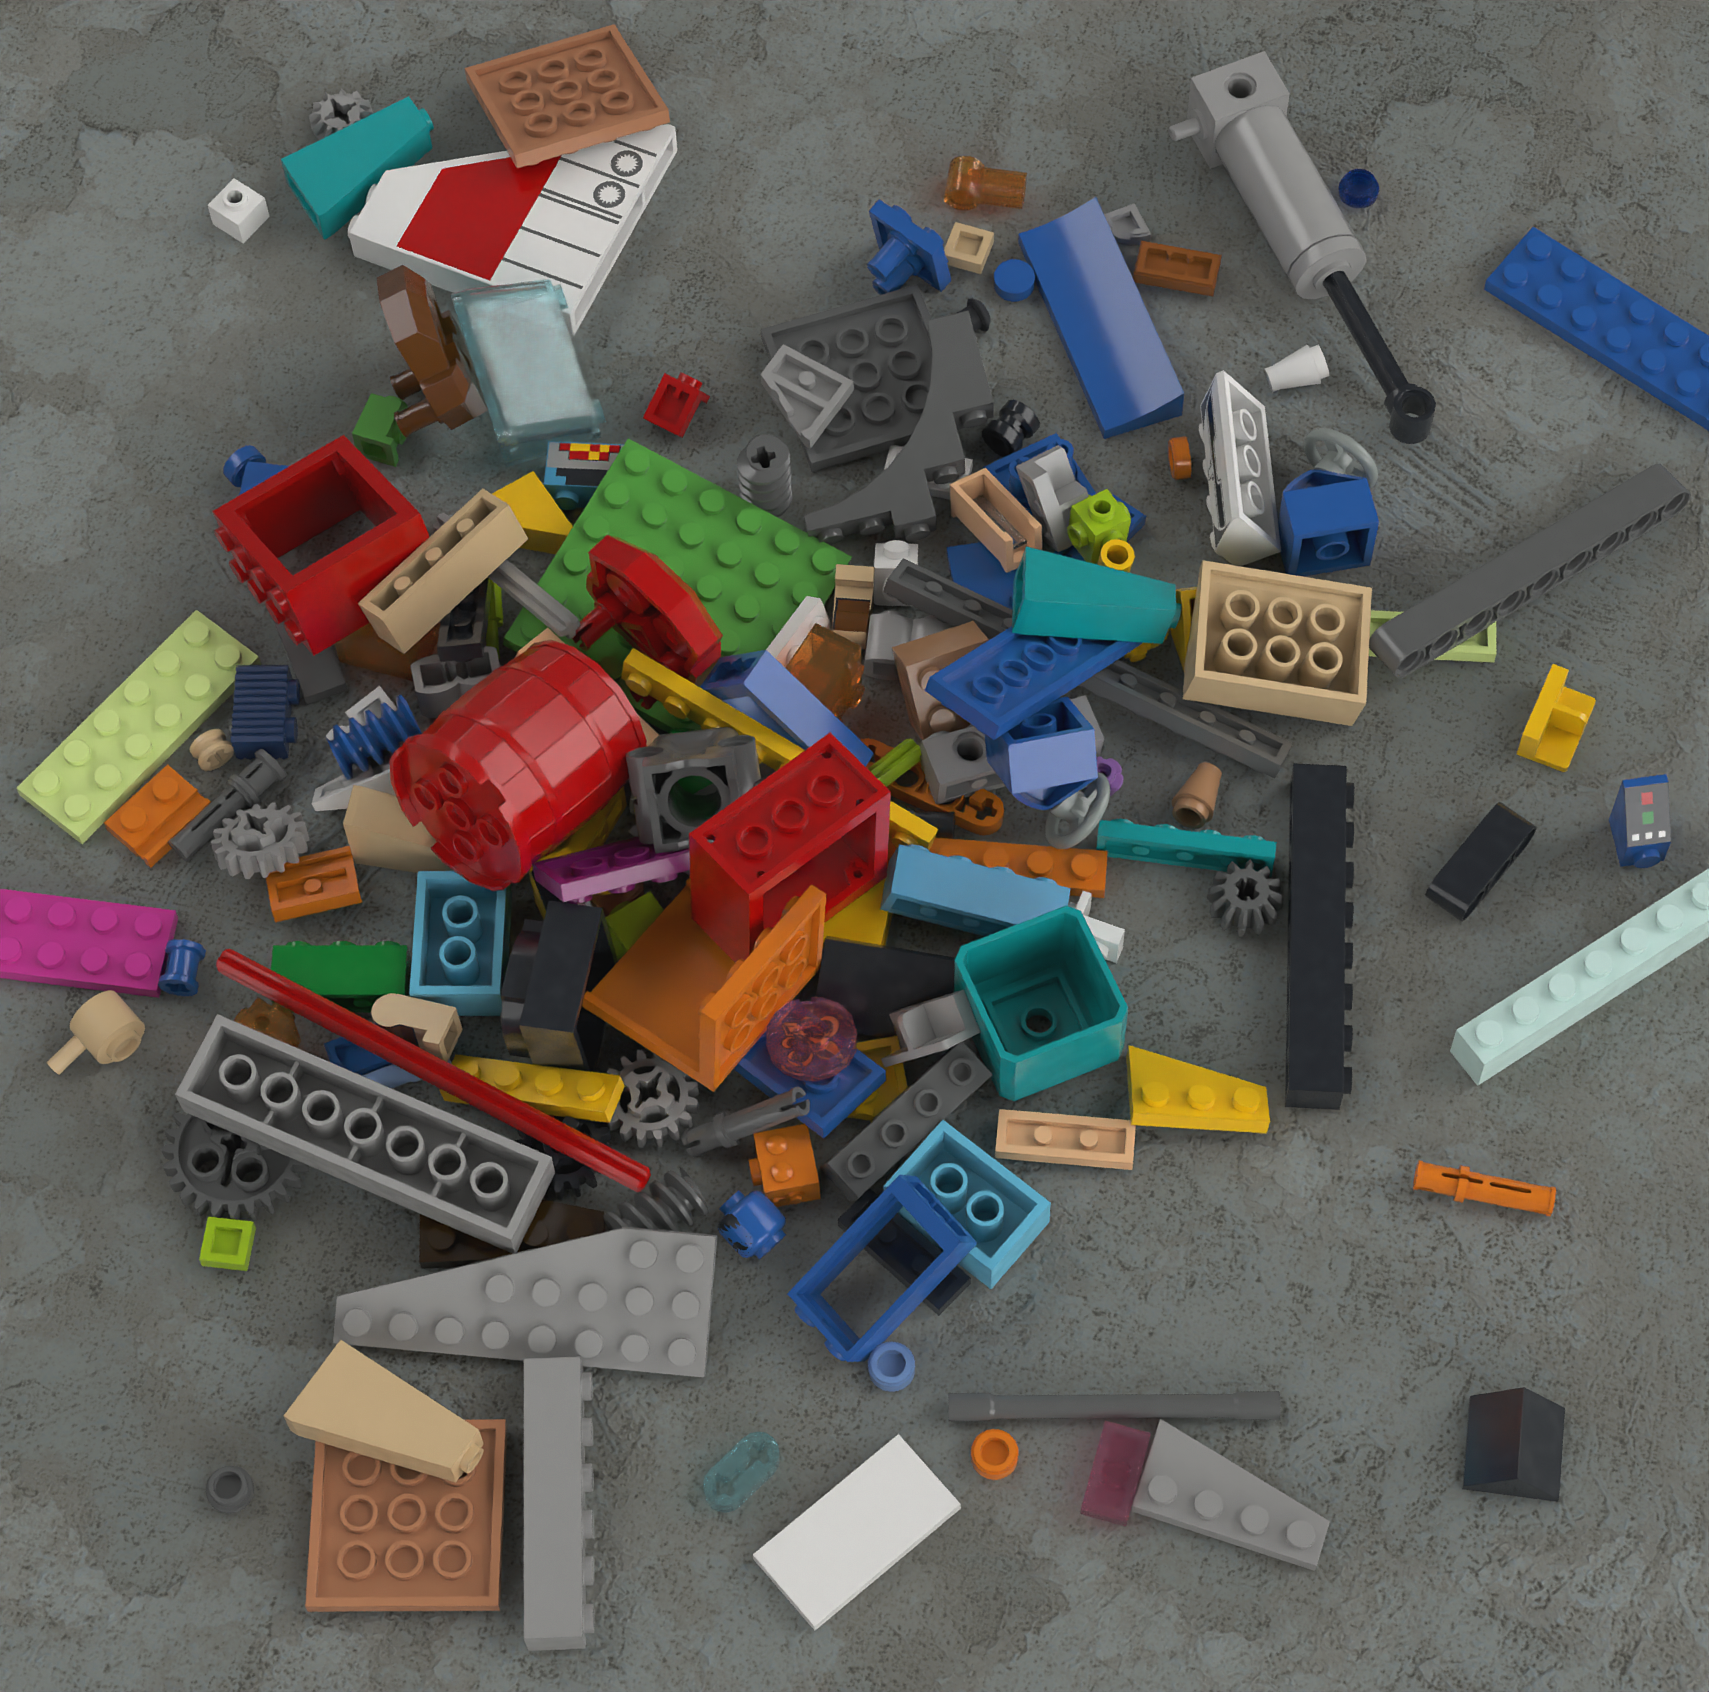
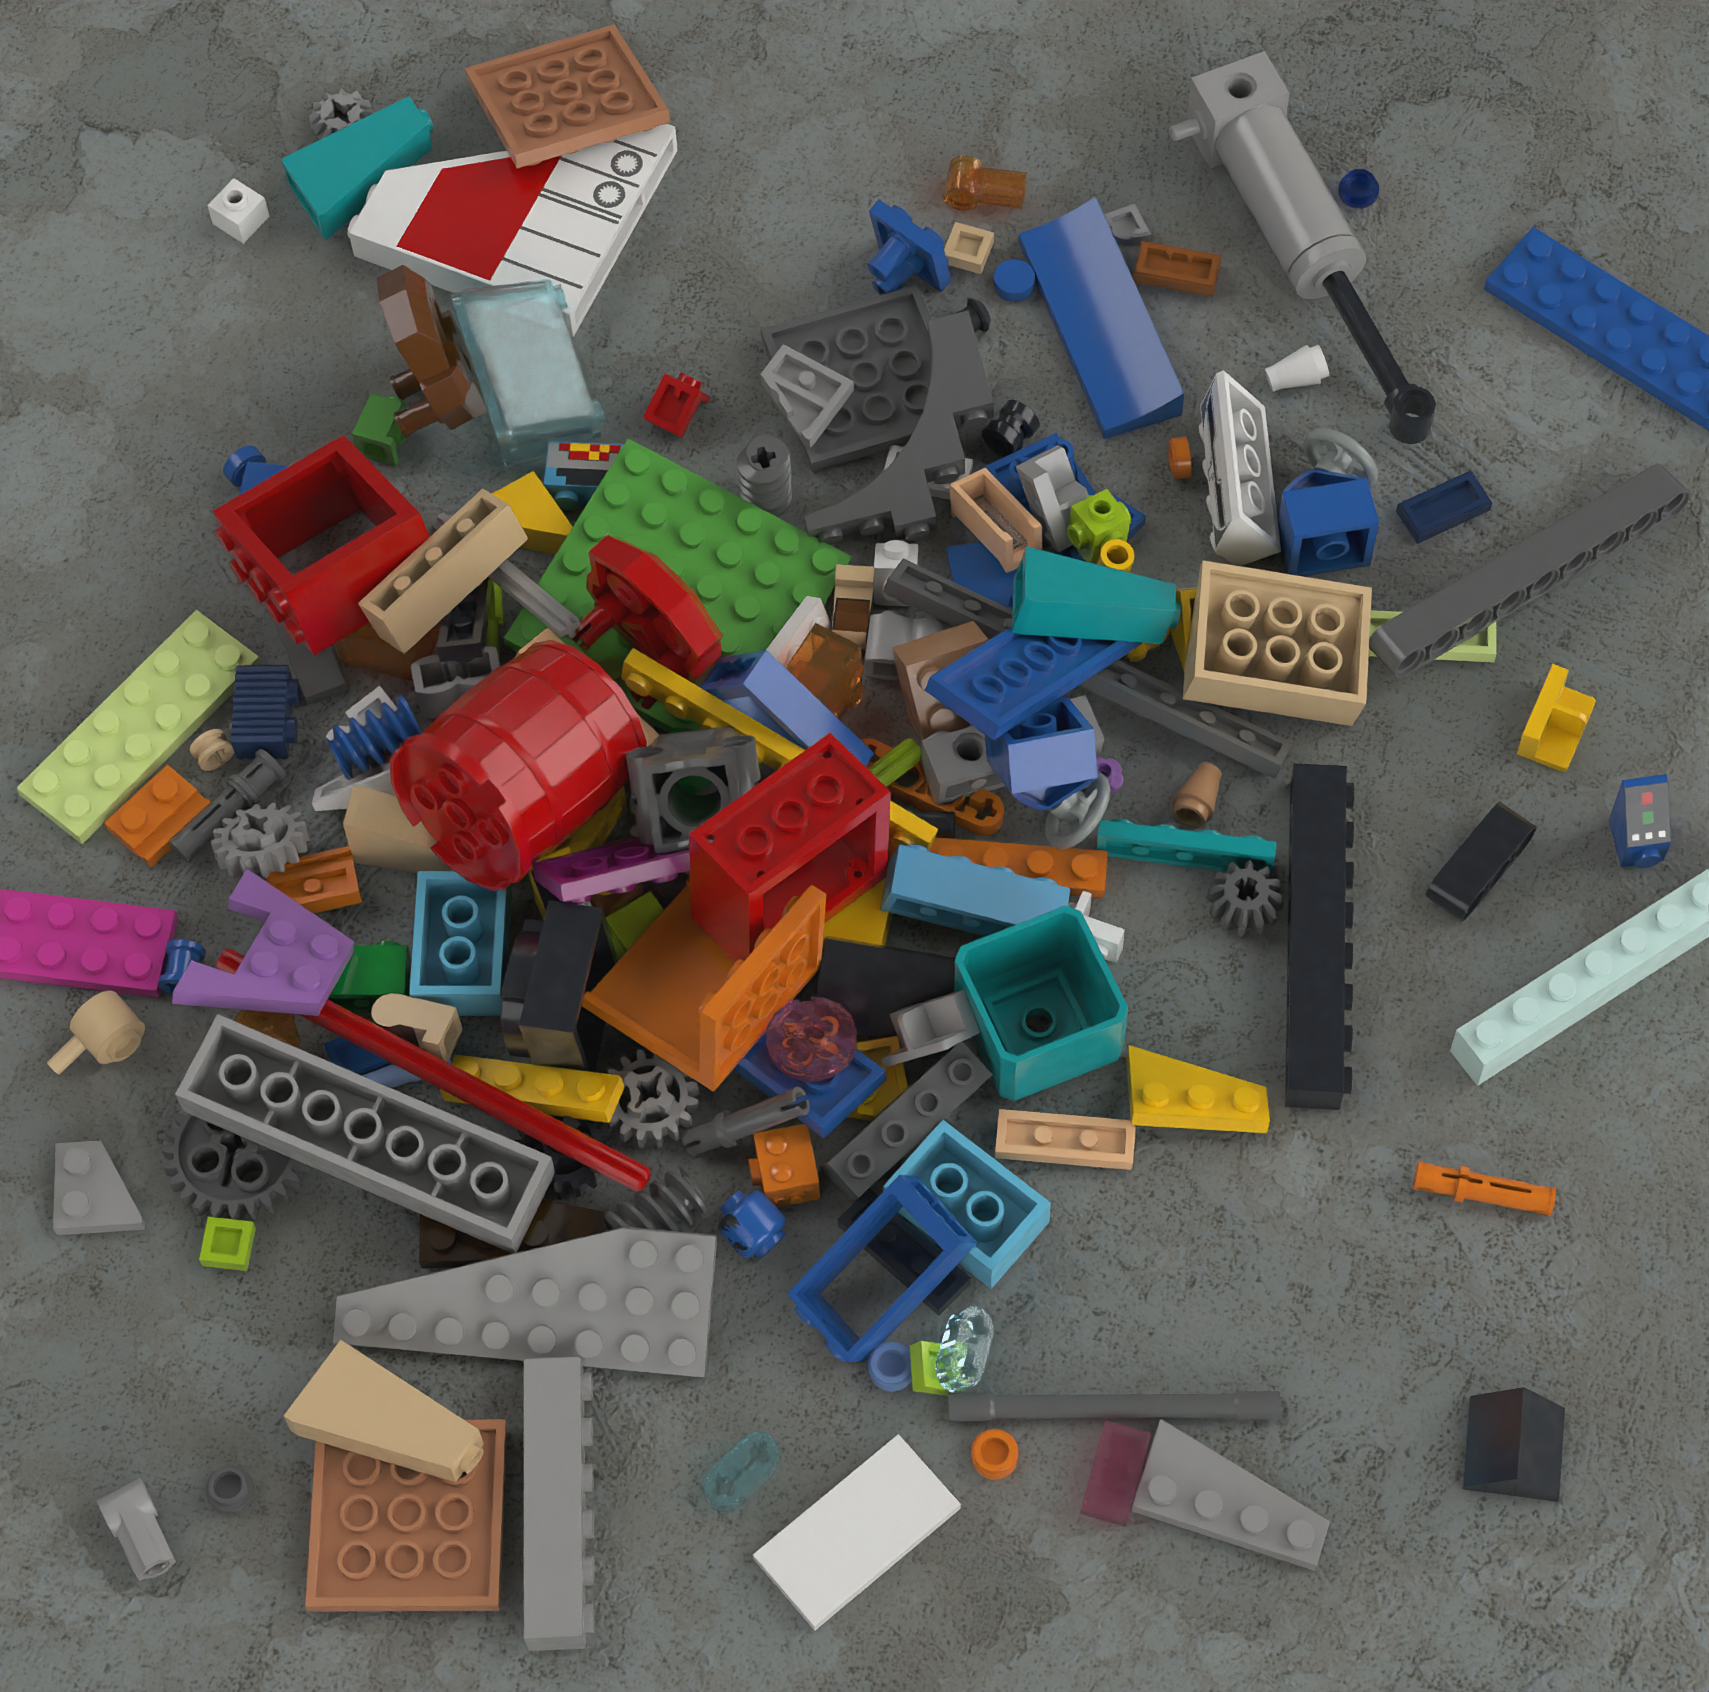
none -> light grey wing [53,1140,145,1235]
none -> light grey piece [97,1478,176,1581]
none -> medium lavender wing [172,869,354,1016]
none -> lime plate [909,1341,961,1396]
none -> clear light blue beam [935,1306,994,1393]
none -> dark blue tile [1396,470,1492,544]

